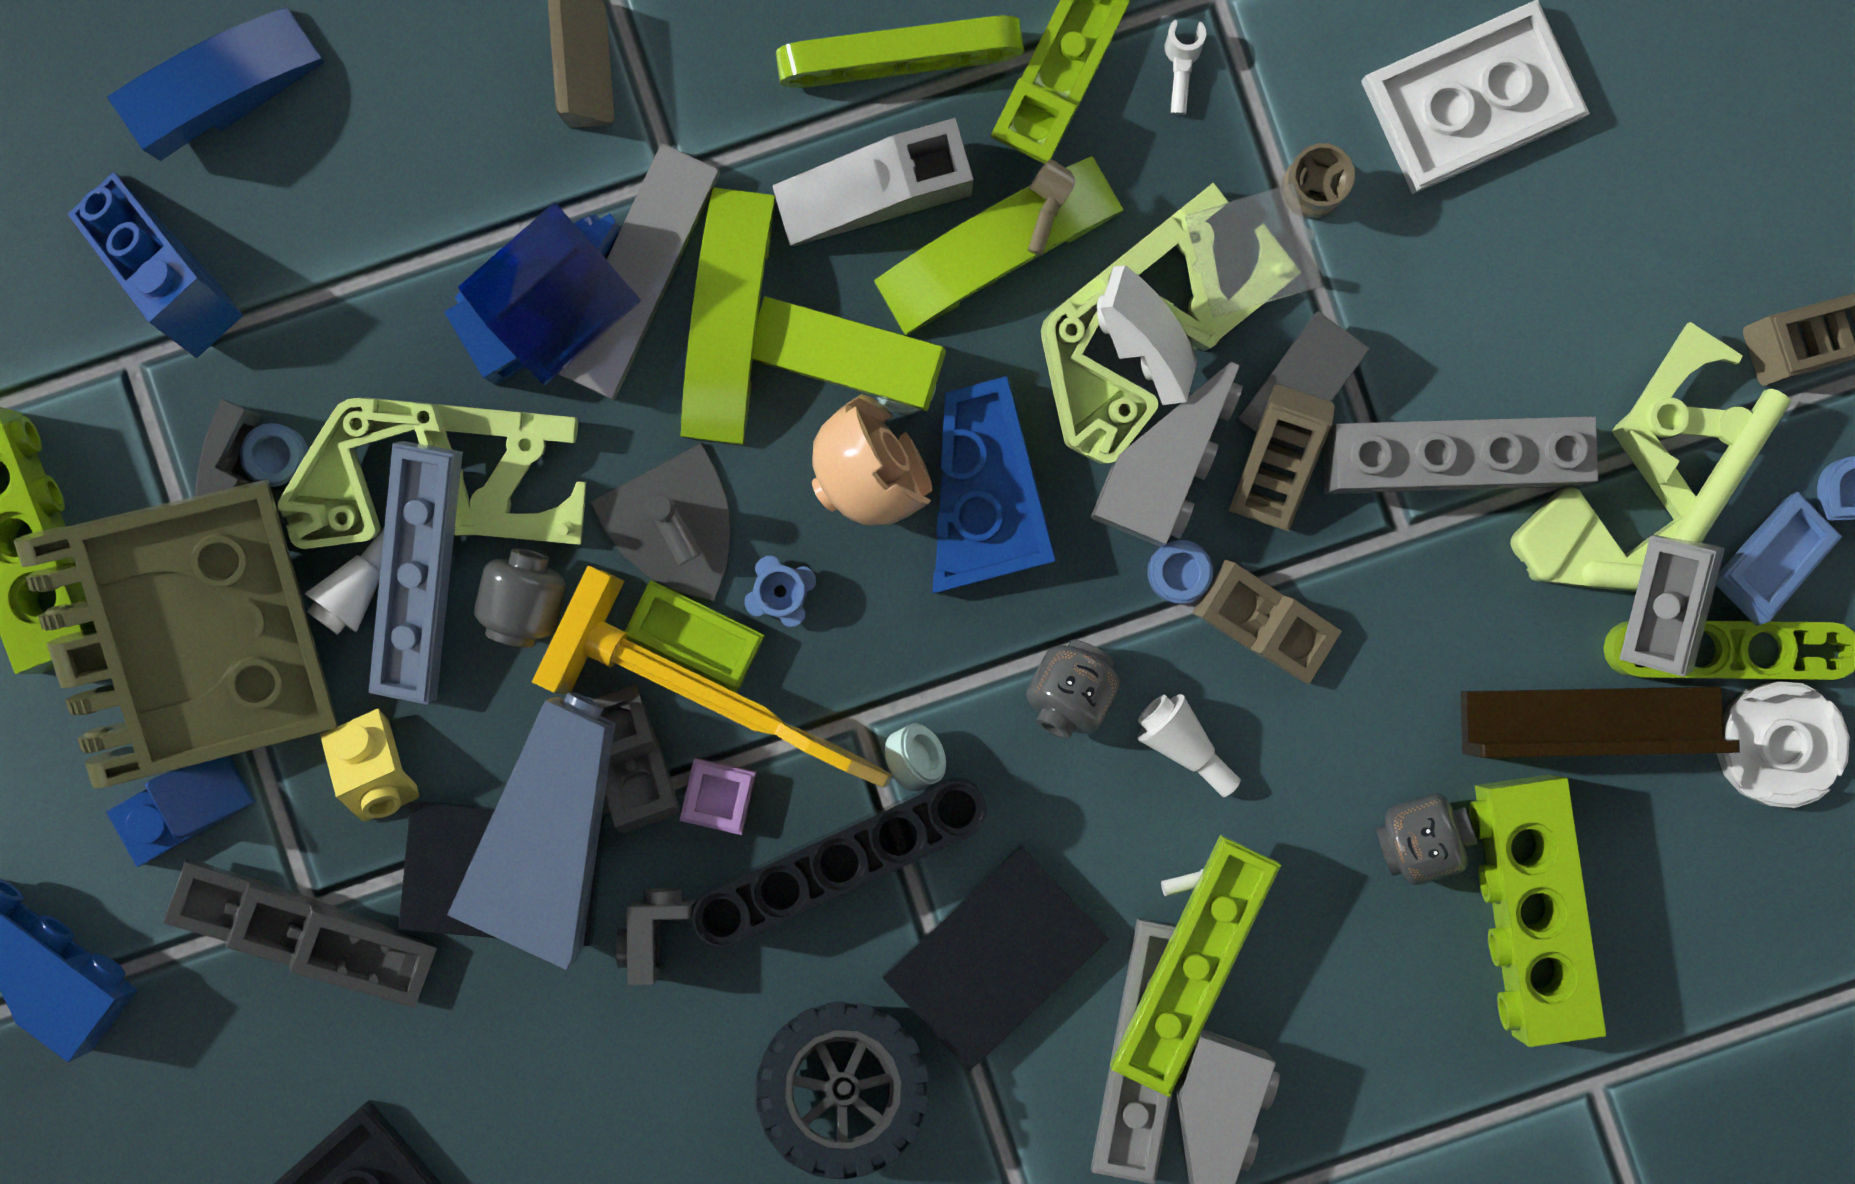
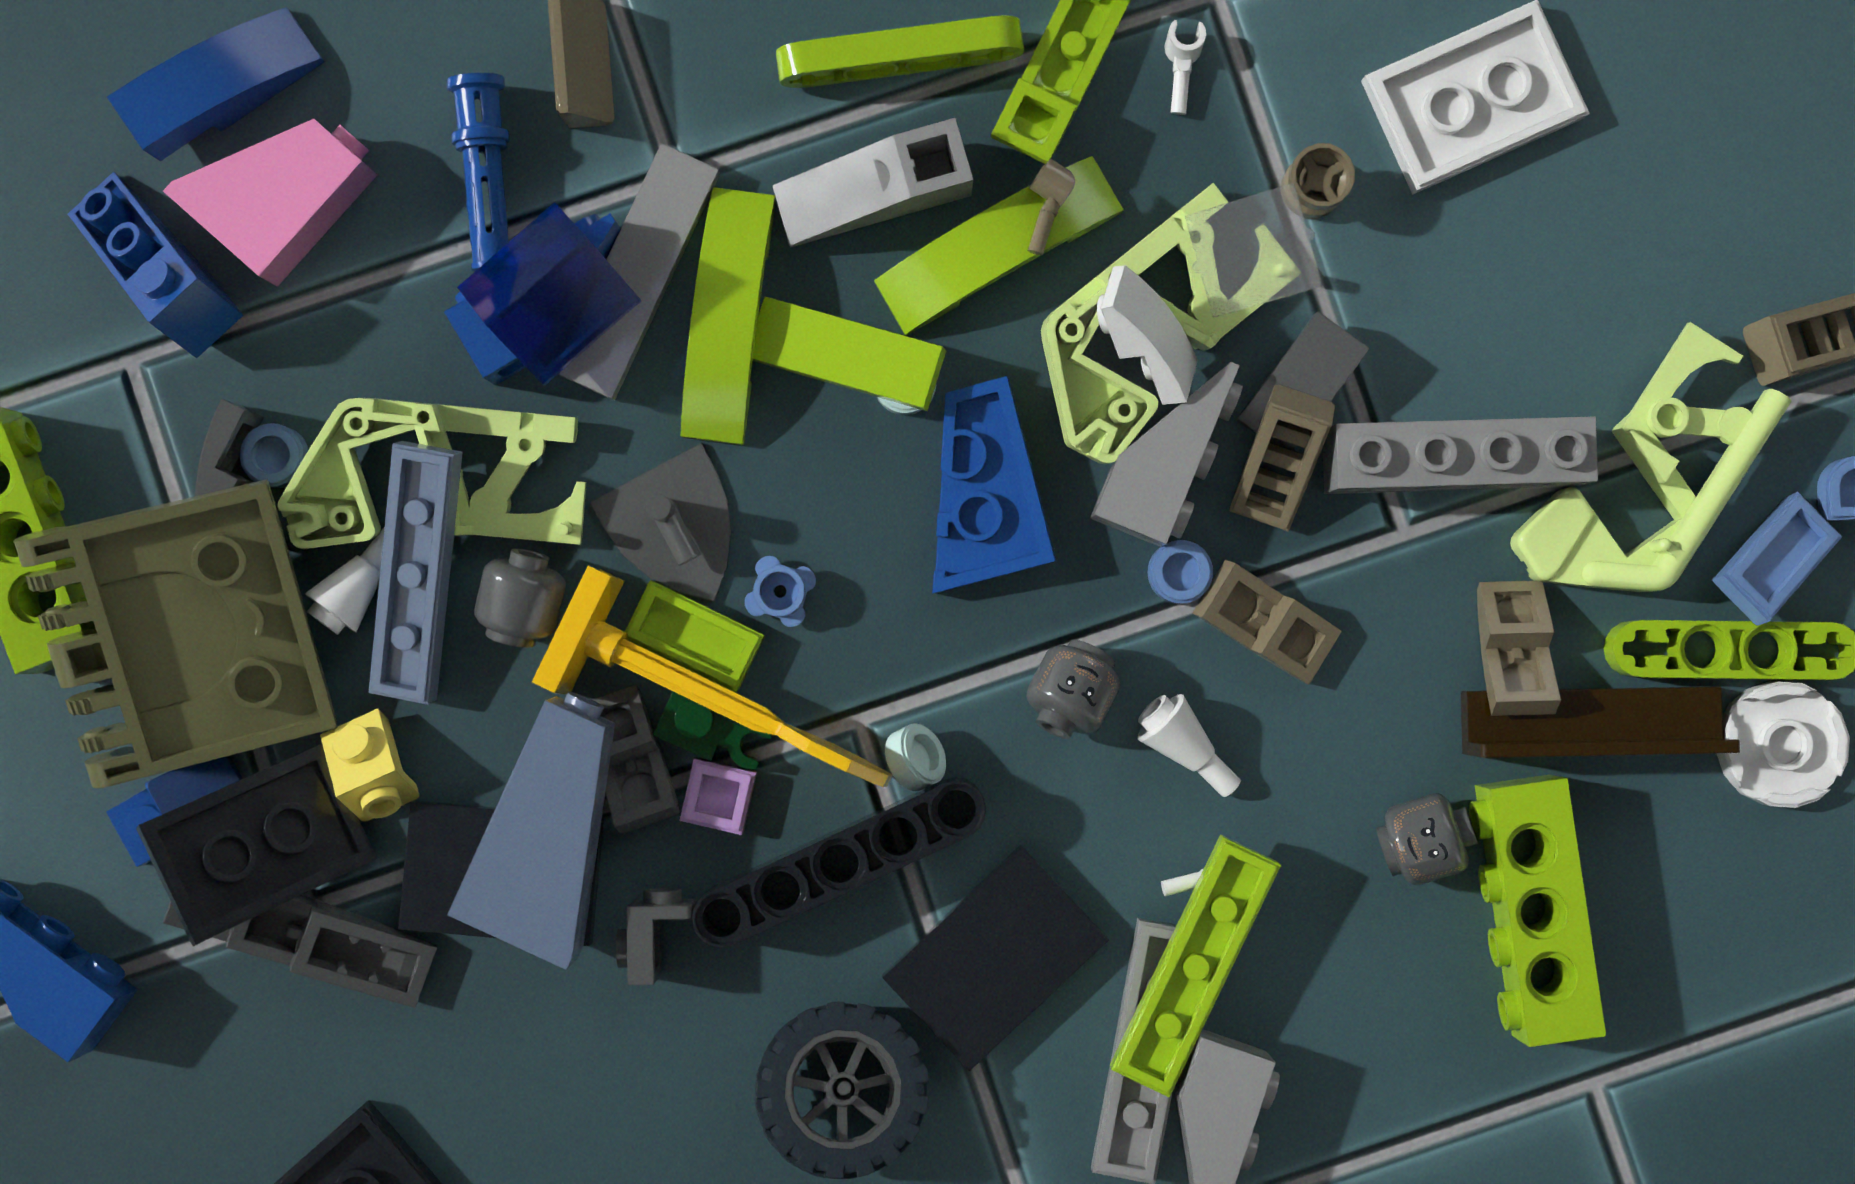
light nougat cylinder [812,394,932,526] -> none
light grey slope [1620,535,1724,677] -> none
none -> black tile [136,744,377,946]
none -> bright pink slope [163,119,378,287]
none -> blue pin [446,73,512,272]
none -> dark green plate [653,691,773,769]
none -> dark tan slope [1477,581,1561,716]

